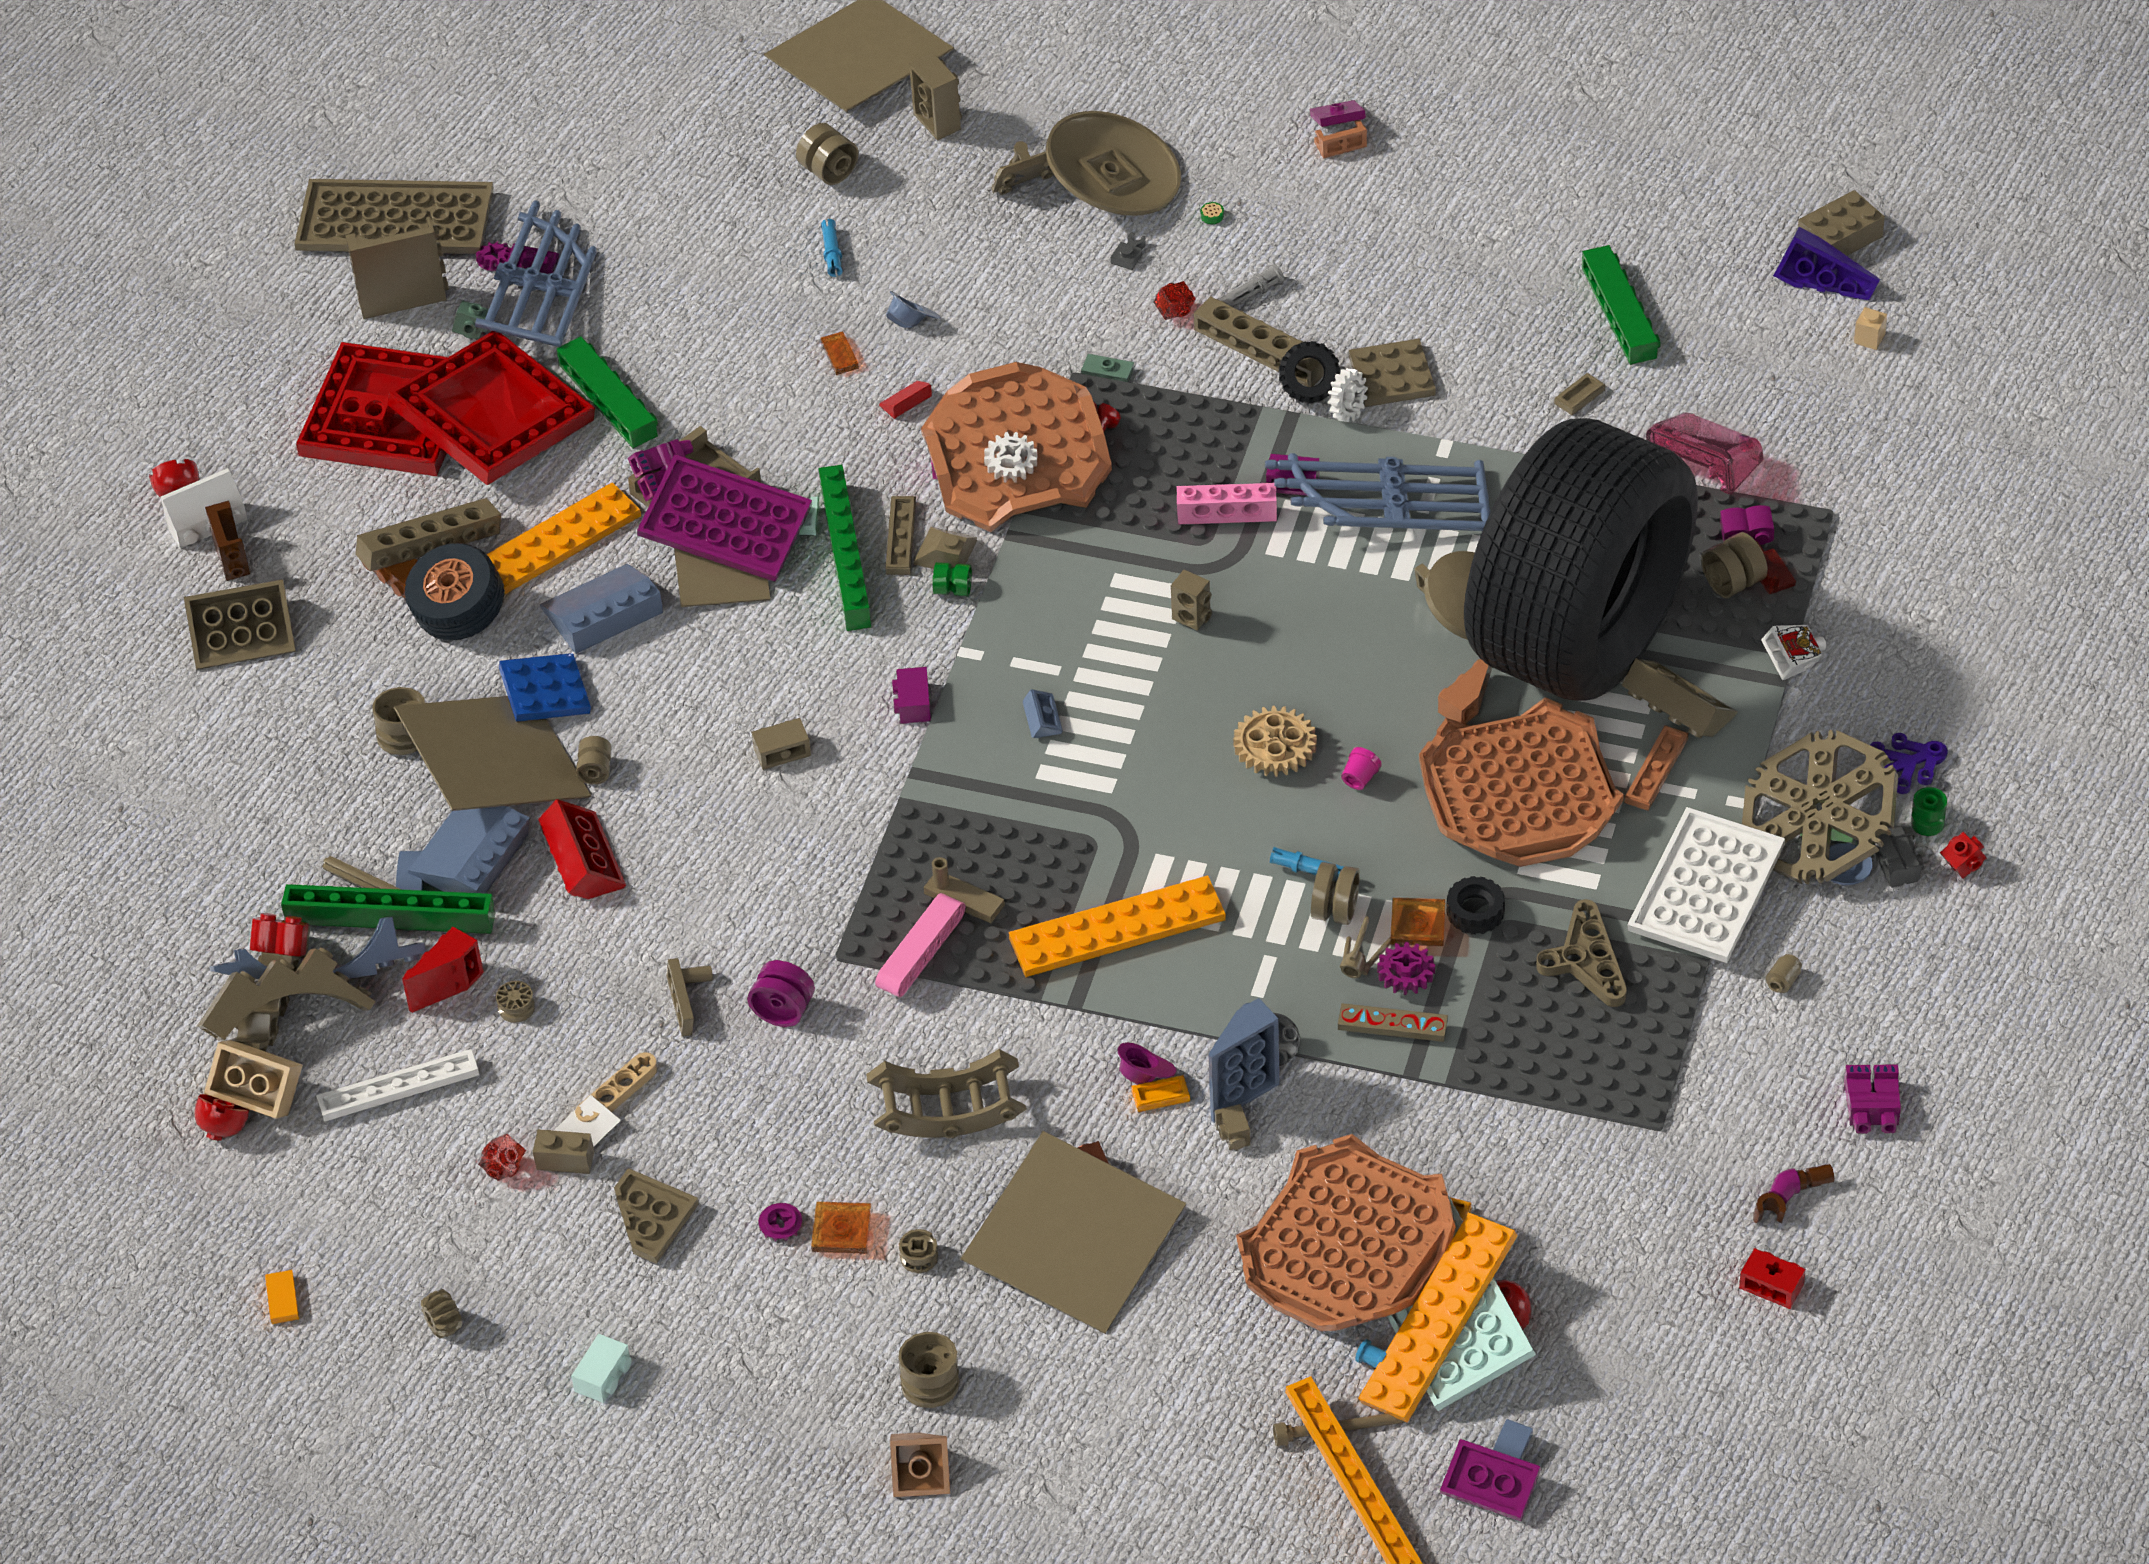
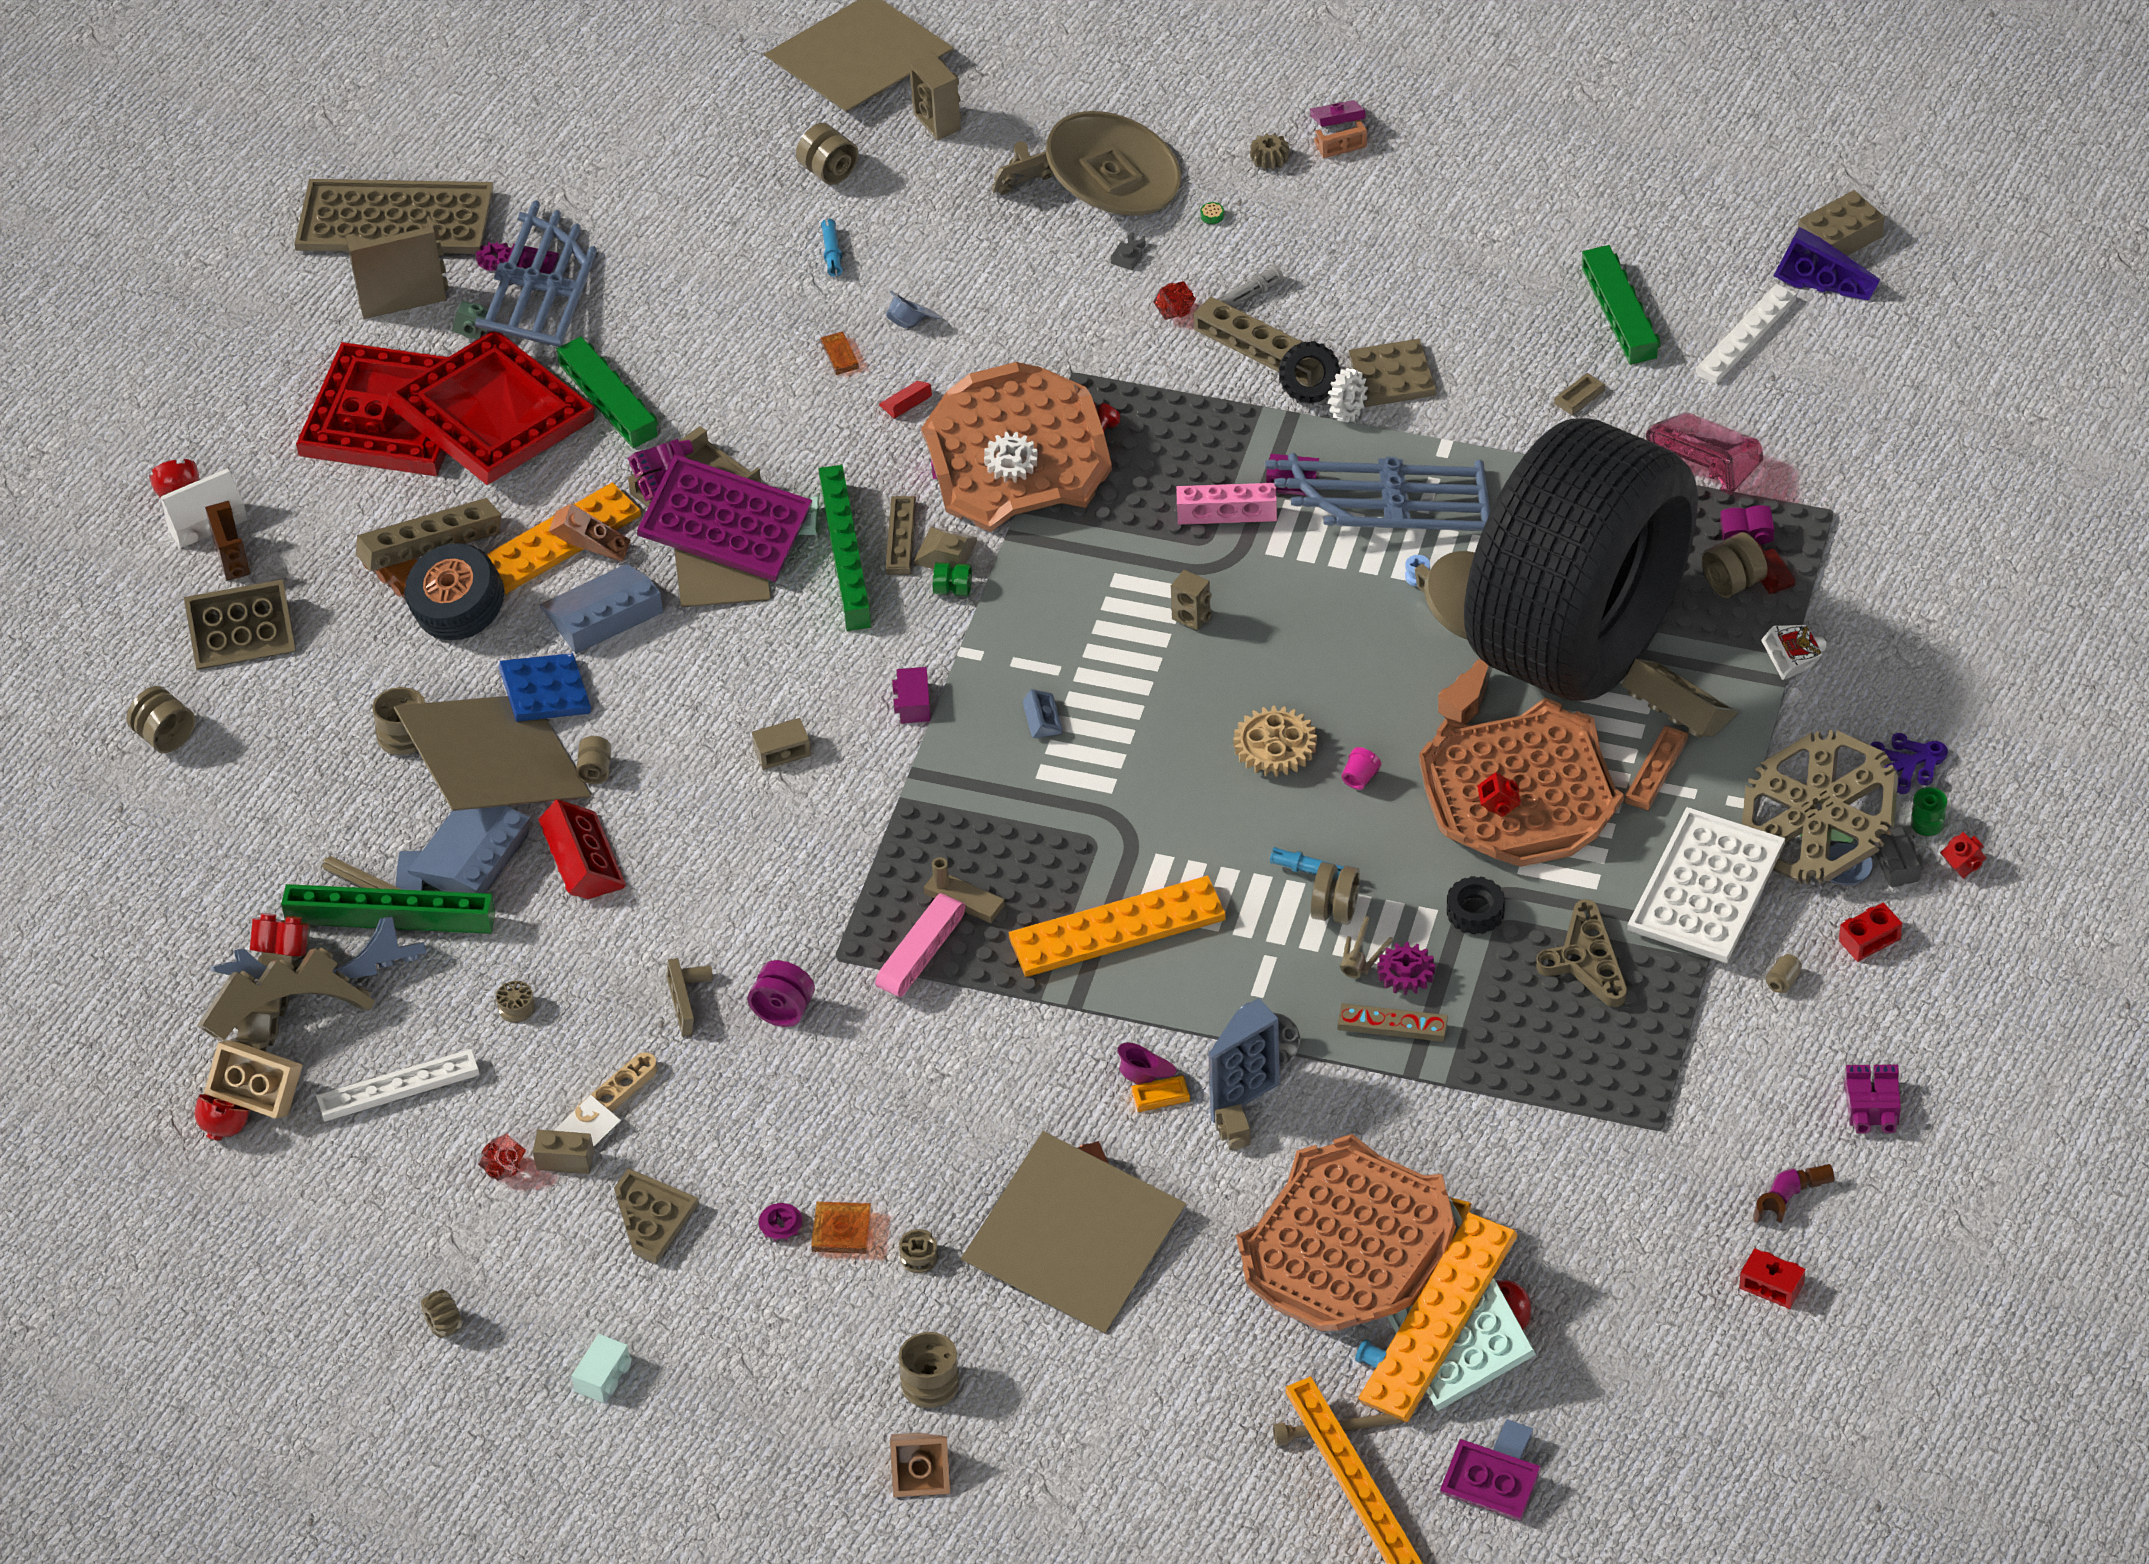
light orange tile [265,1270,299,1324] -> none
red slope [402,927,484,1013] -> none
dark tan fence [866,1049,1027,1138] -> none
sand green plate [1081,354,1134,382] -> none
clear orange plate [1390,898,1445,946] -> none
tan brick [1854,307,1887,350] -> none
none -> dark tan wheel [126,686,195,753]
none -> nougat slope [549,503,631,561]
none -> dark tan gear [1250,132,1289,171]
none -> light blue wheel [1405,555,1430,587]
none -> red brick [1477,772,1521,817]
none -> white plate [1696,284,1796,384]
none -> red brick [1839,902,1903,962]

